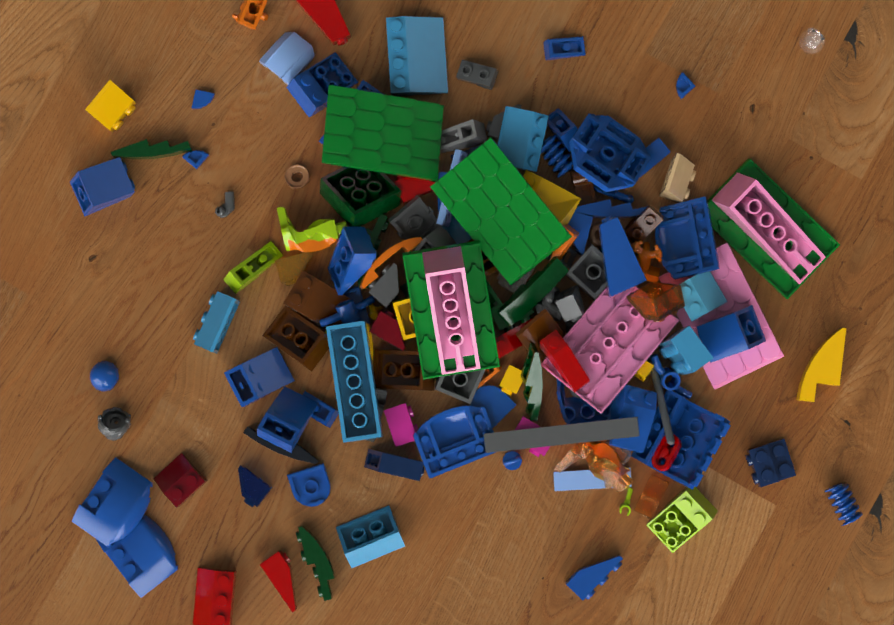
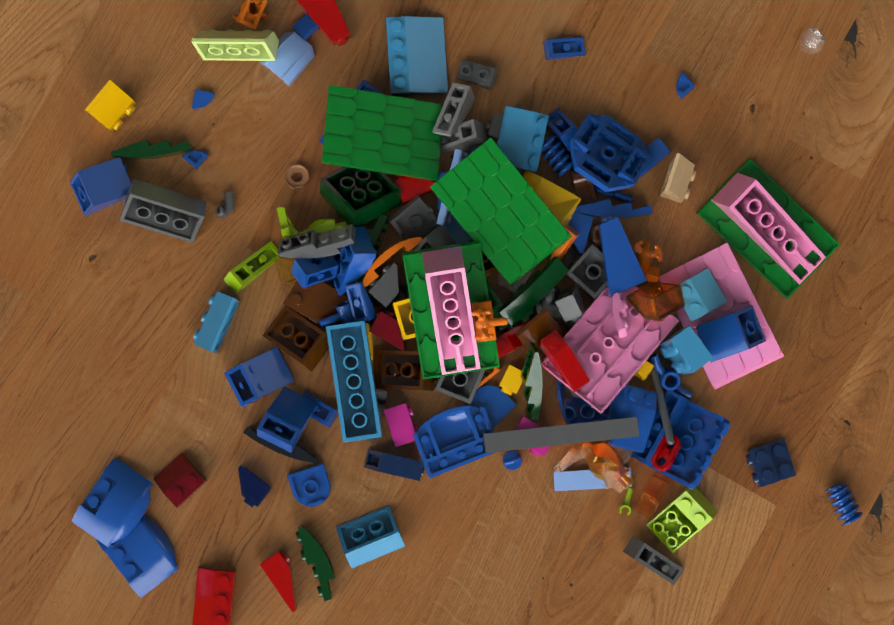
blue hair [90,361,119,392] -> none
dark grey hair [98,407,131,441] -> none
blue slope [287,52,358,118] -> none
blue slope [565,555,623,600] -> none
reddish brown plate [624,205,664,242] -> none
blue slope [655,197,720,280] -> none
yellow slope [796,328,846,402] -> none
none -> dark grey slope [119,178,207,243]
none -> yellowish green slope [191,29,279,61]
none -> dark grey slope [278,224,356,259]
none -> blue brick [291,256,339,288]
none -> blue tile [292,14,319,40]
none -> blue slope [345,282,377,322]
none -> light grey slope [433,82,475,137]
none -> orange piece [471,300,508,342]
none -> bright pink slope [612,292,628,338]
none -> dark grey slope [623,536,684,585]

